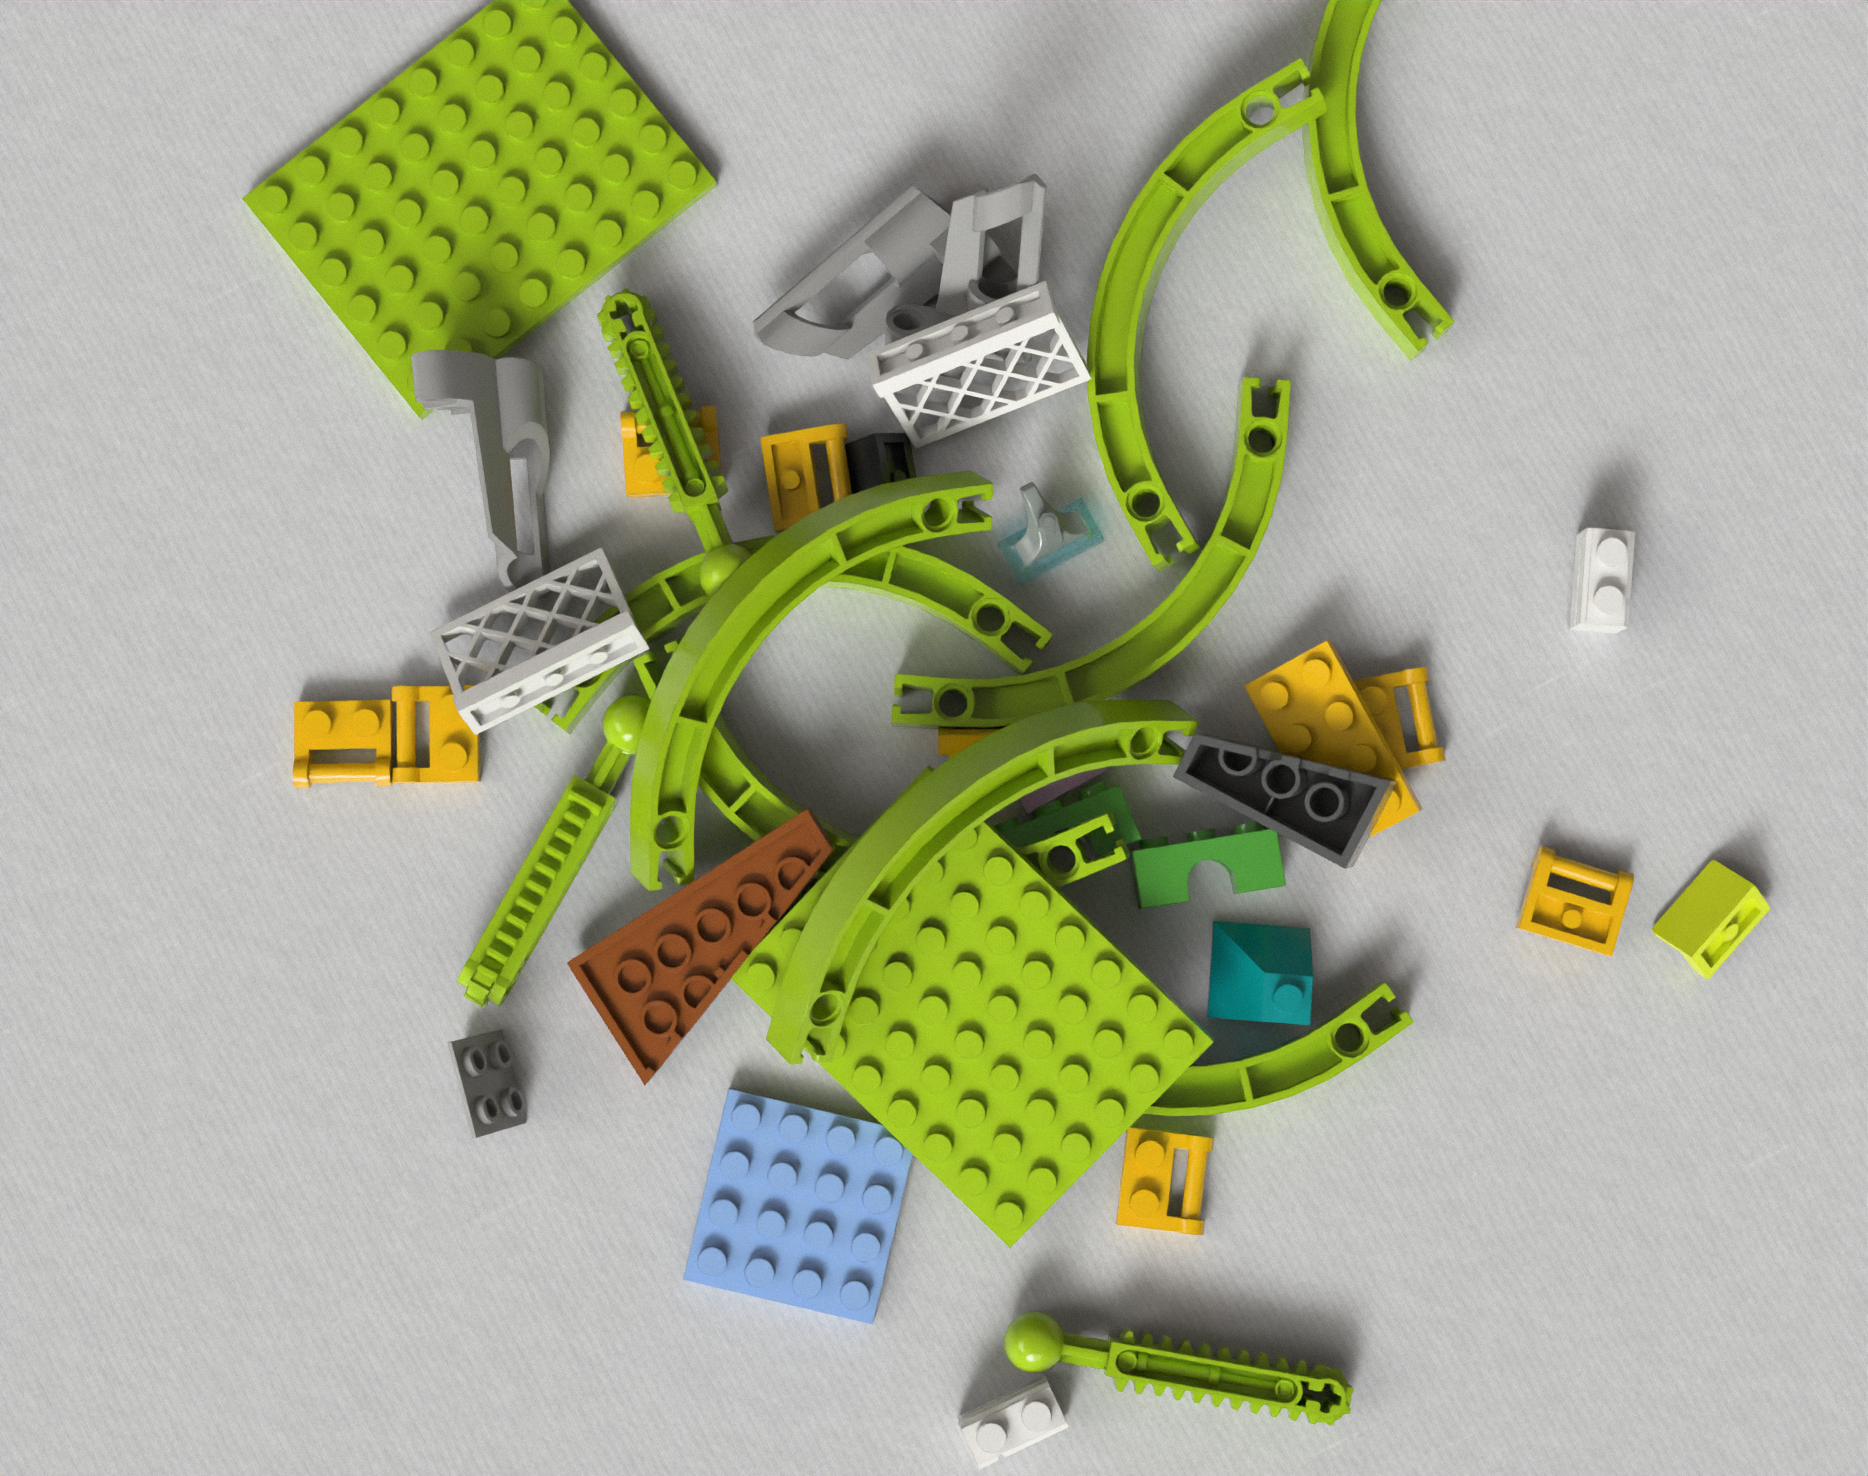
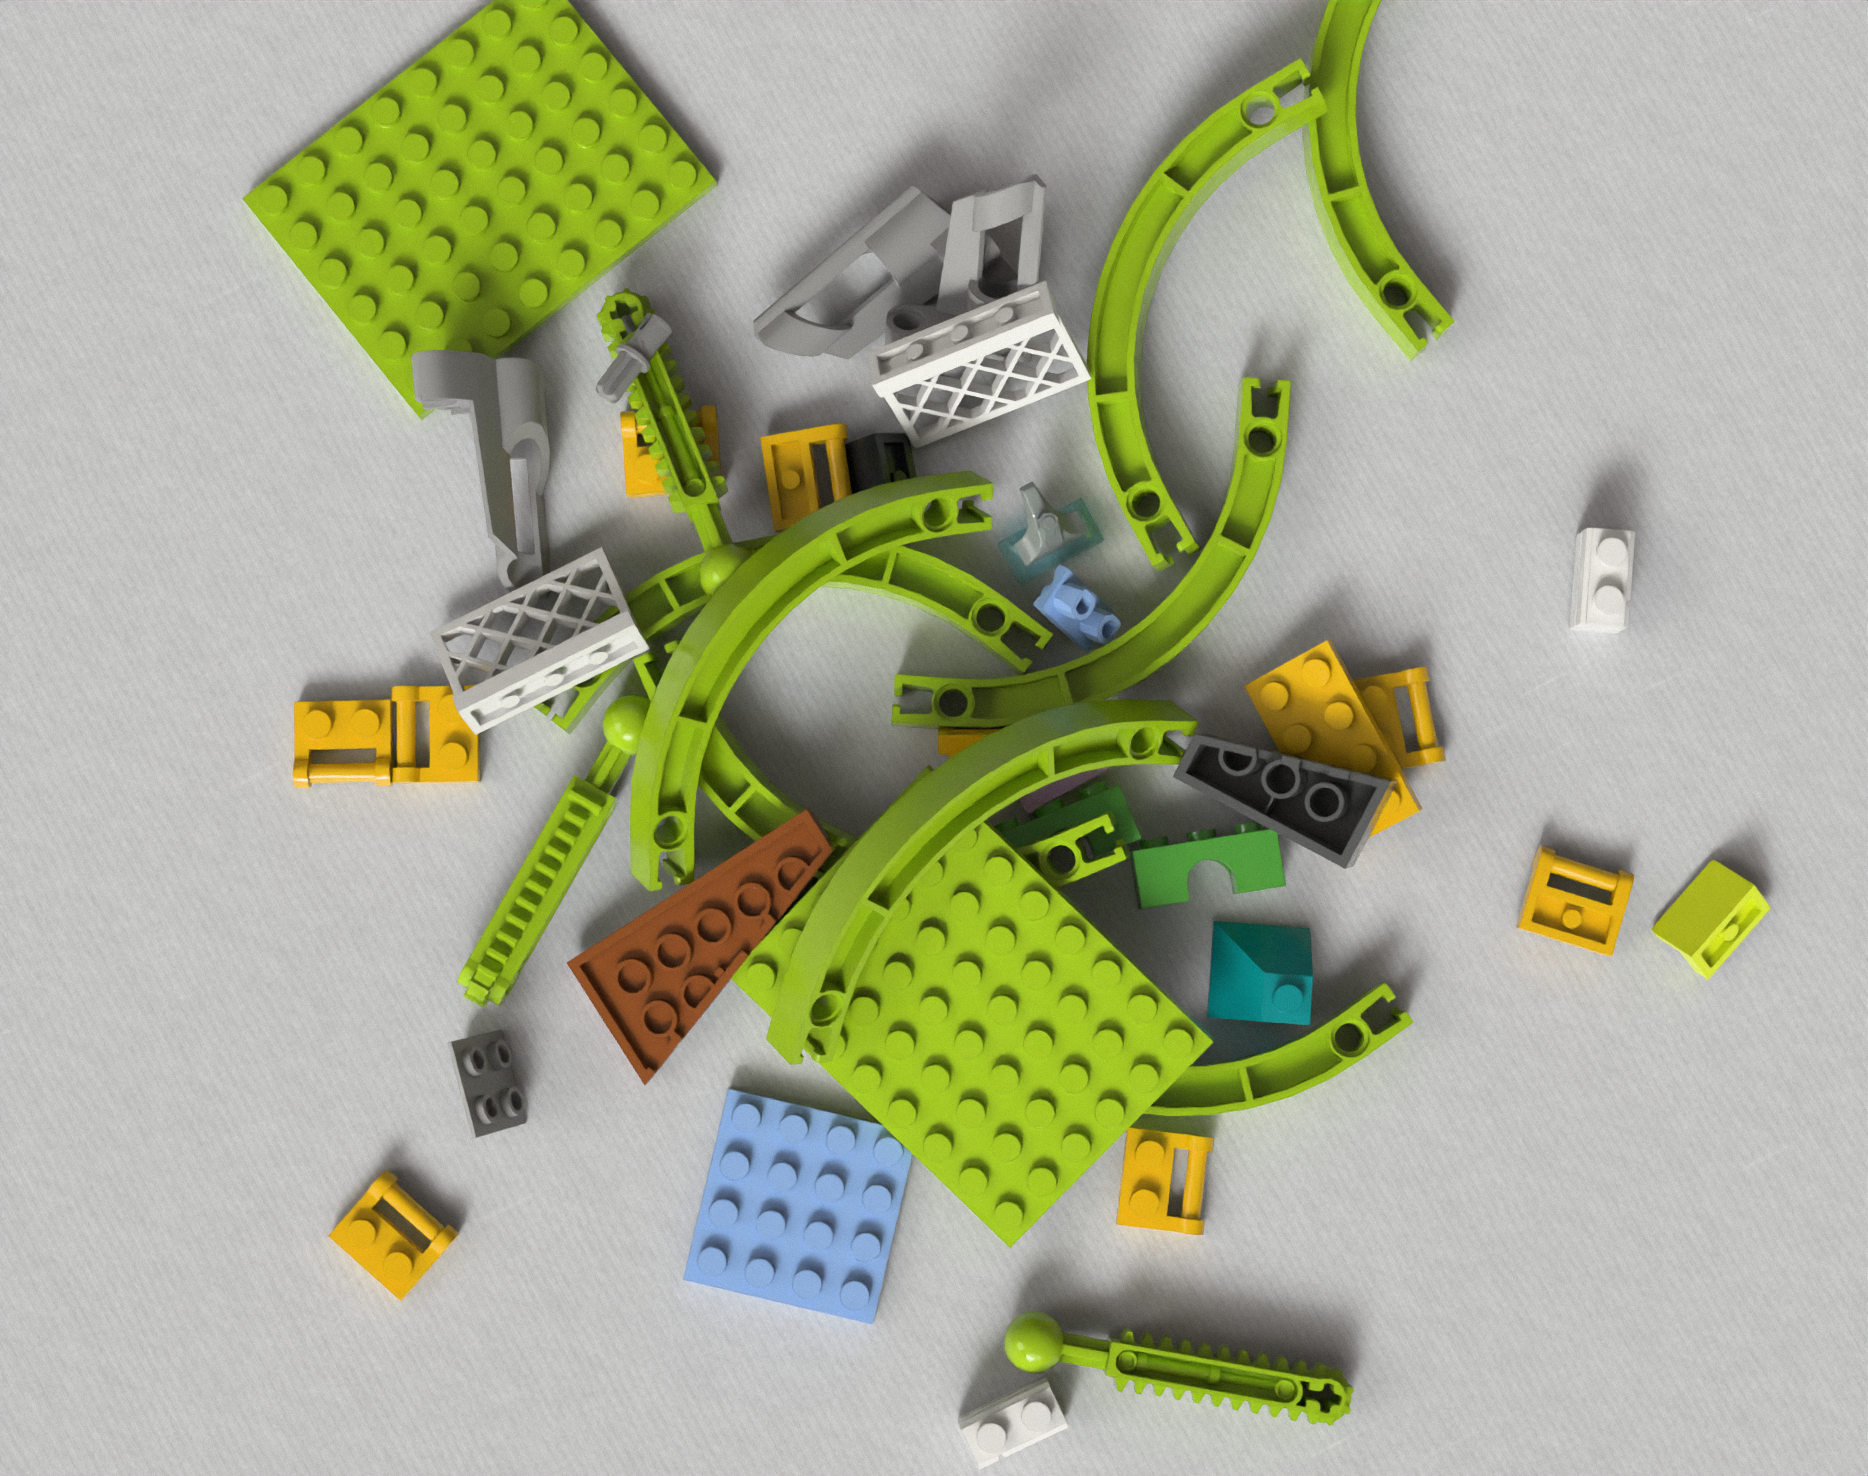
none -> yellow plate [328,1169,460,1301]
none -> light grey axle [596,313,672,404]
none -> light blue hips [1033,565,1121,652]

